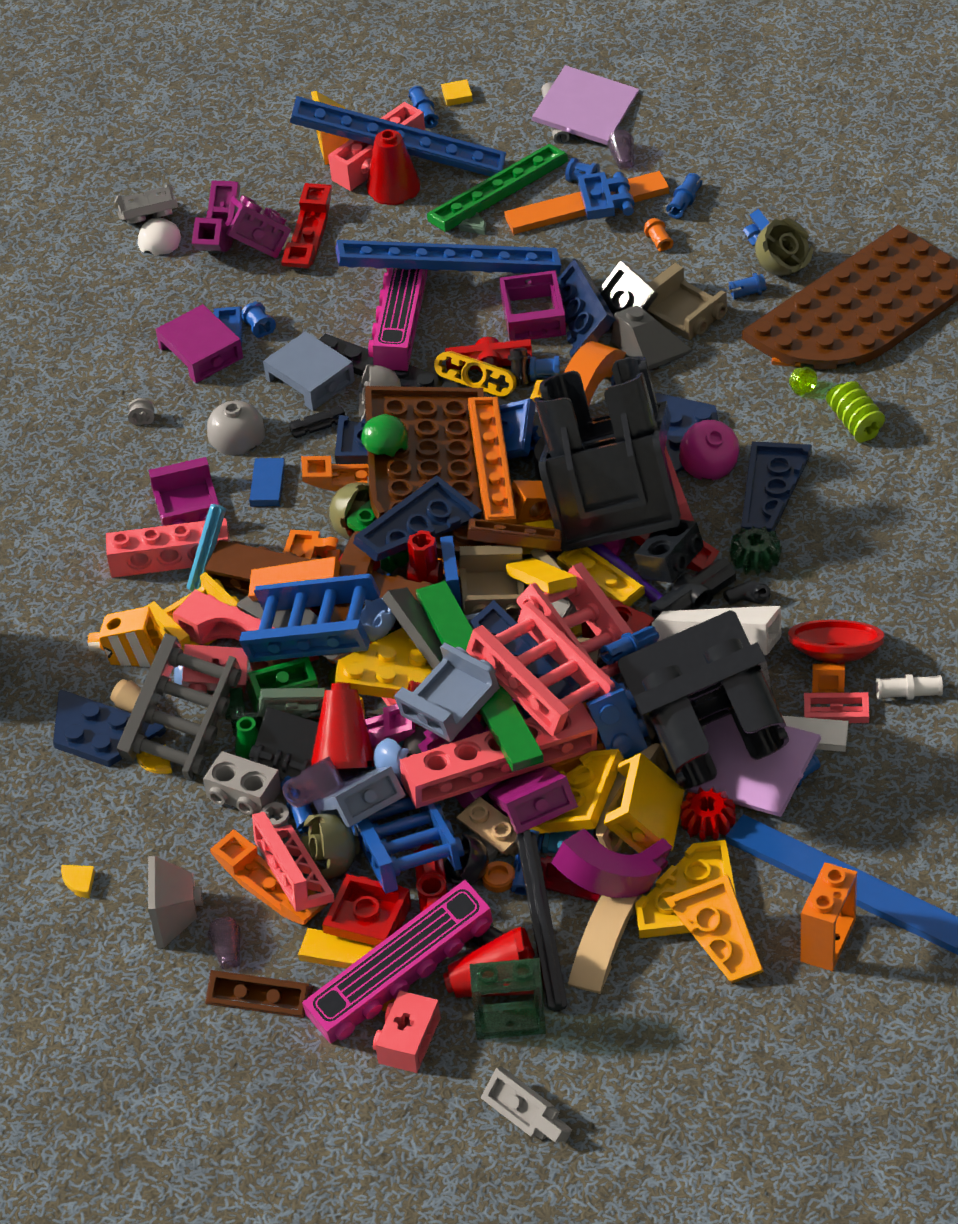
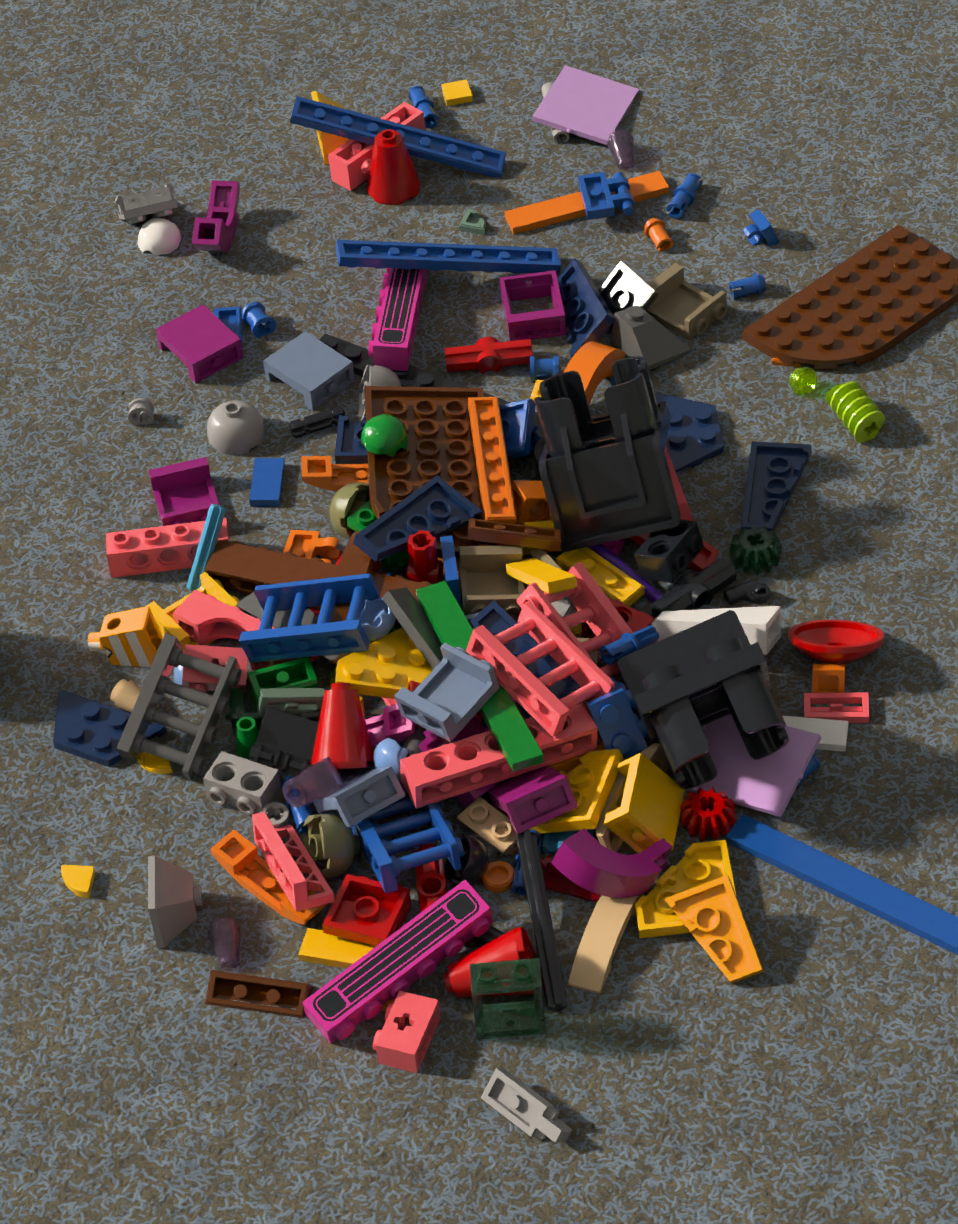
magenta bracket [226,195,292,259] -> none
orange tile [248,556,340,602] -> none
red slope [281,183,332,268] -> none
green tile [427,144,568,232] -> none
yellow beam [434,351,517,396] -> none
black pin [507,348,531,386] -> none
blue bush [565,158,600,182] -> none
dark pink cylinder [679,420,740,480] -> none
olive cylinder [755,218,813,276] -> none
orange window [800,862,857,971] -> none
white pin [876,674,943,700] -> none

